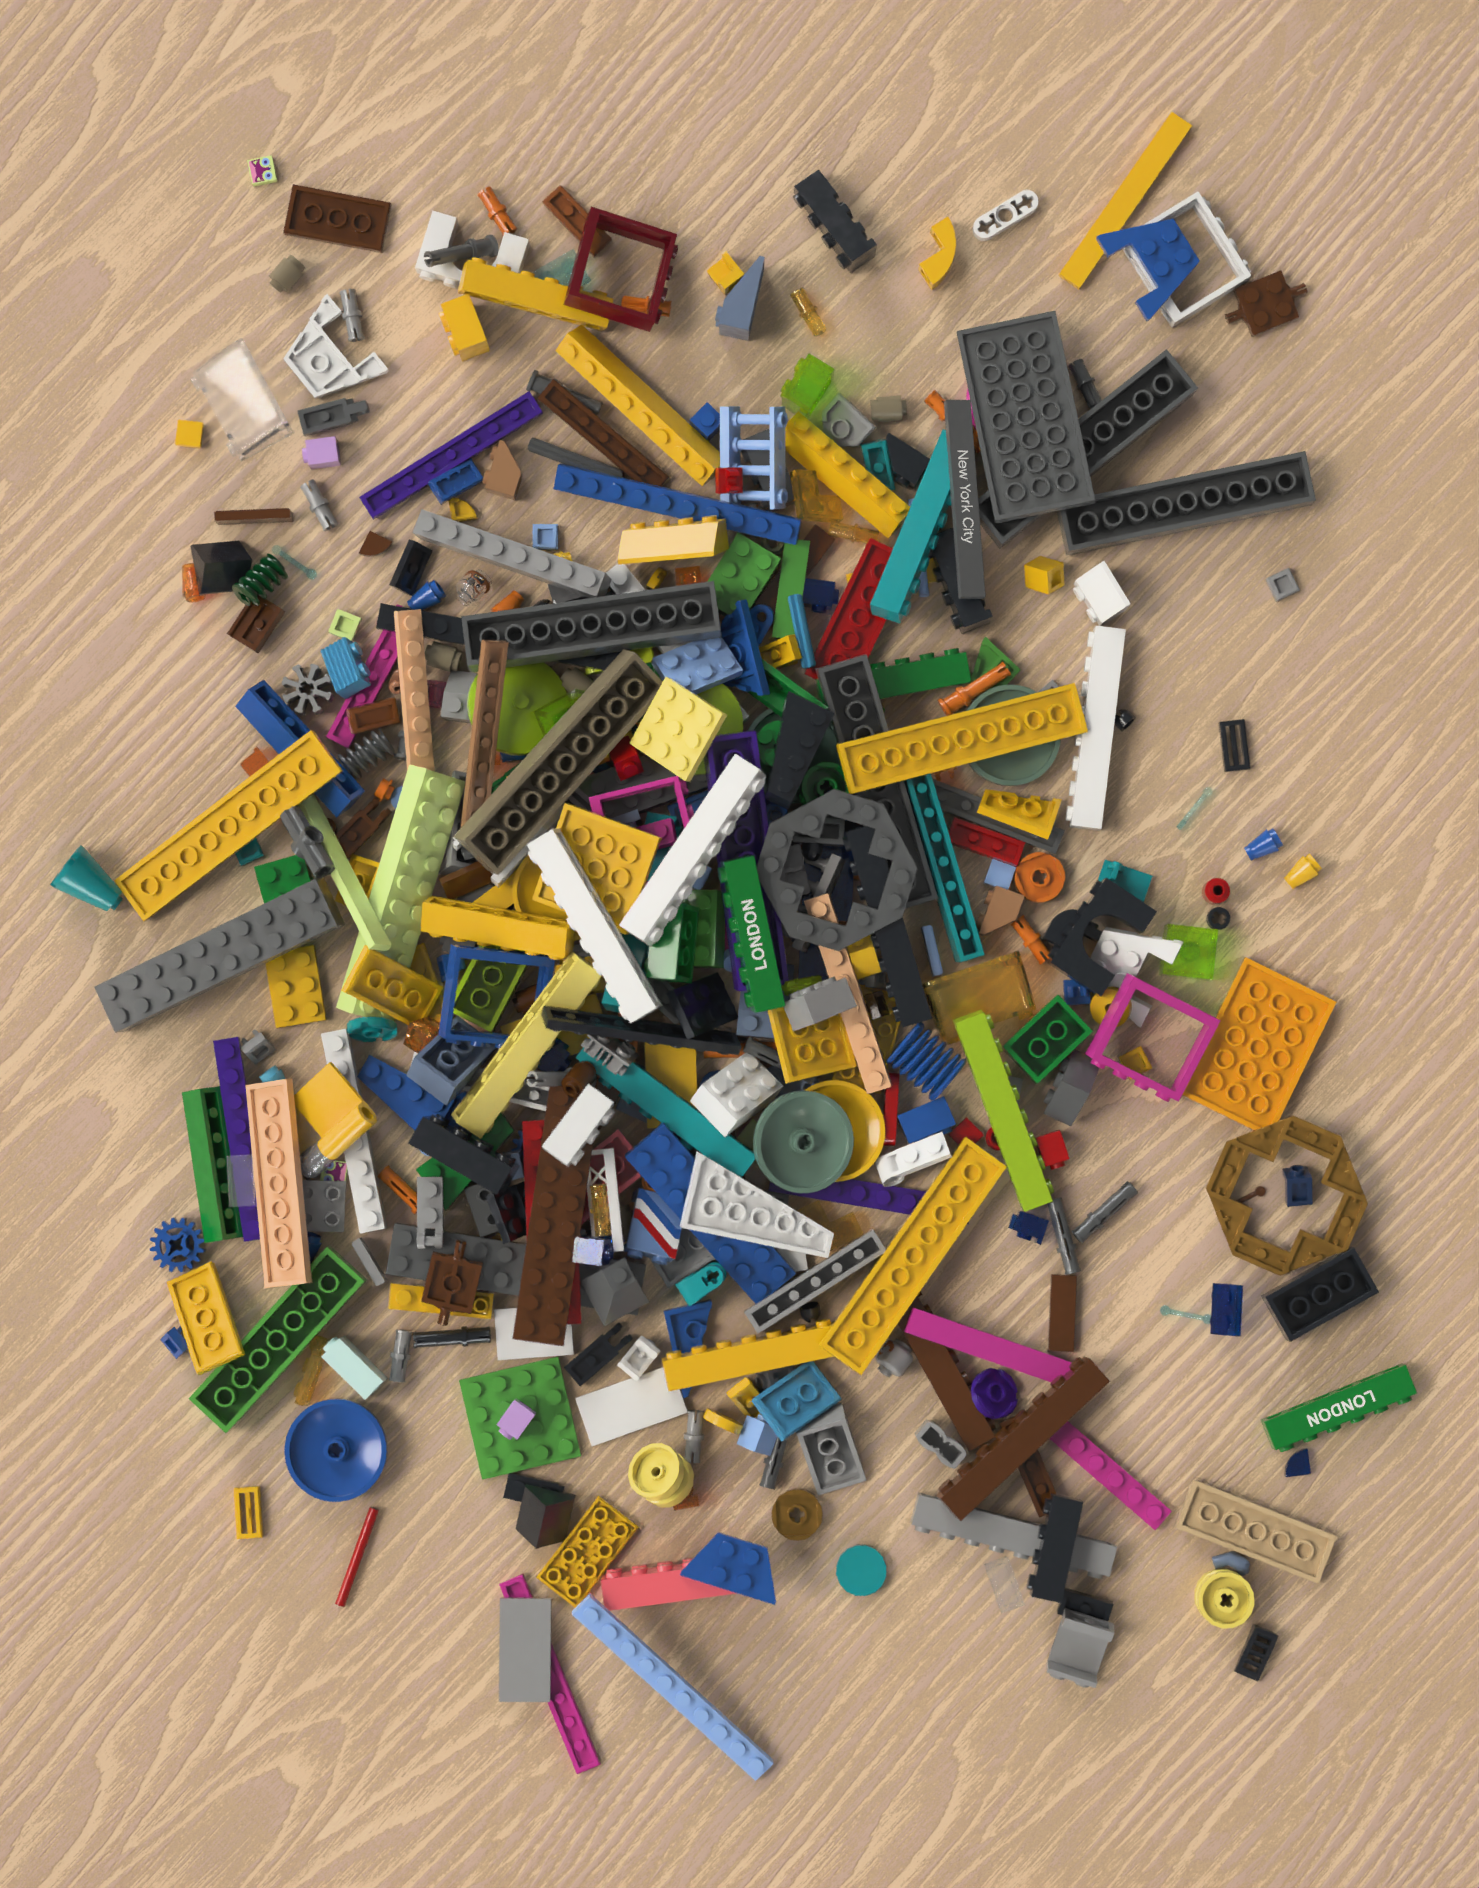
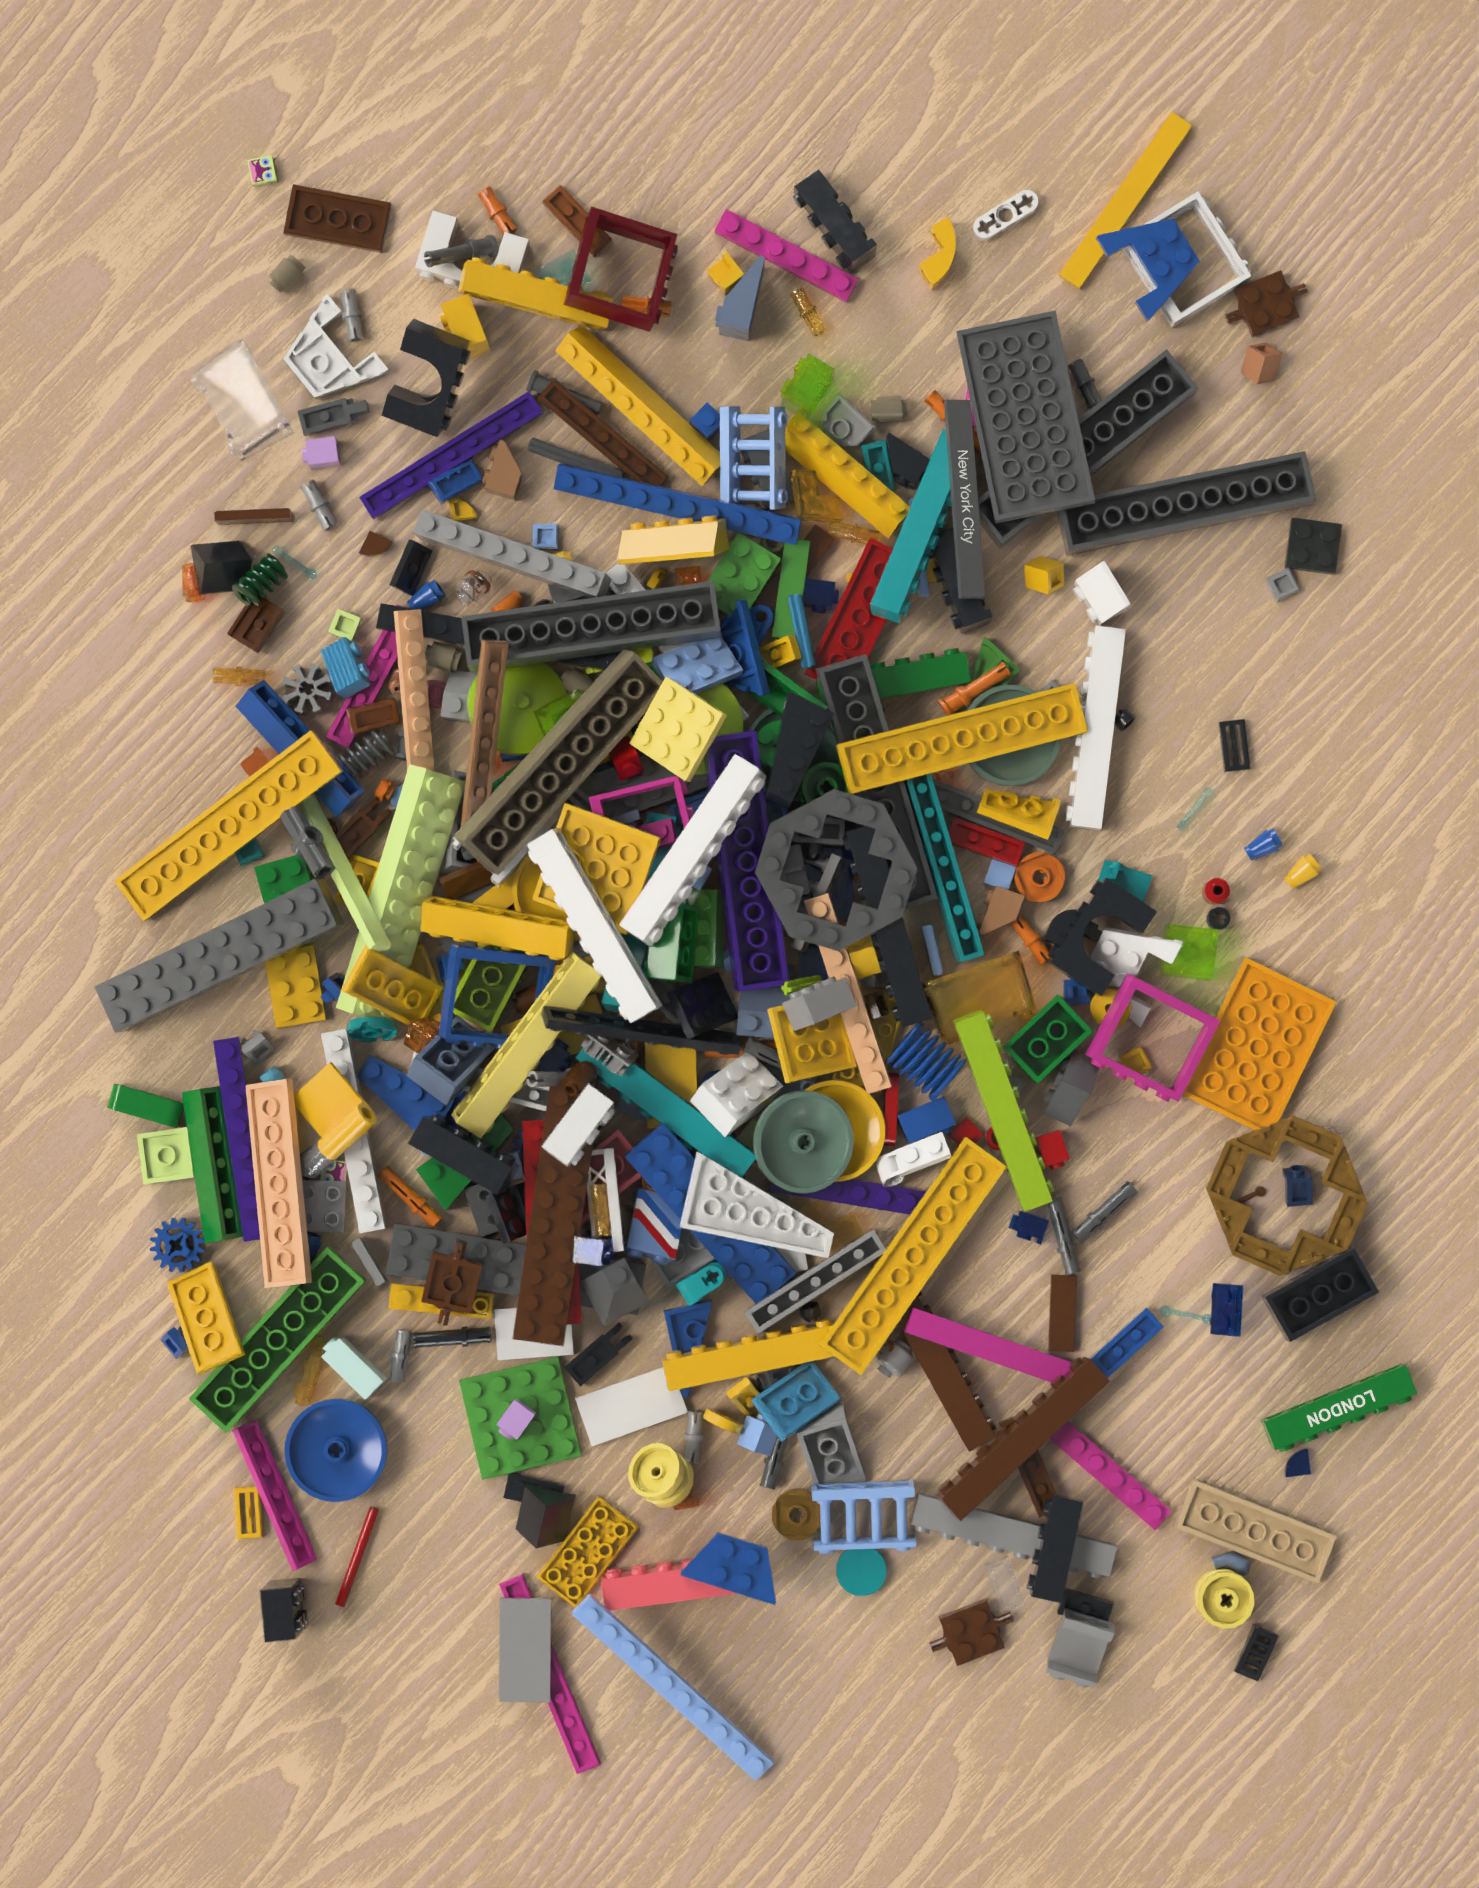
teal cone [50,845,123,911] -> none
yellow tile [175,420,204,449] -> none
clear tile [226,1154,256,1207] -> none
light grey plate [417,1177,444,1249] -> none
white bracket [617,1336,661,1381] -> none
red tile [715,467,743,494] -> none
green brick [718,855,785,1013] -> none
light grey brick [915,1420,967,1469] -> none
dark purple tile [971,1368,1018,1419] -> none
none -> green beam [107,1083,184,1128]
none -> yellowish green plate [137,1127,194,1184]
none -> clear yellow pin [213,666,265,686]
none -> dark pink plate [232,1419,317,1571]
none -> black brick [260,1578,309,1642]
none -> blue tile [320,973,344,1004]
none -> black arch [381,319,471,437]
none -> dark pink plate [714,209,858,303]
none -> light blue fence [811,1480,916,1554]
none -> reddish brown plate [929,1599,1014,1666]
none -> blue plate [1090,1308,1164,1378]
none -> nougat panel [1241,342,1283,384]
none -> pearl dark grey plate [1284,517,1342,575]

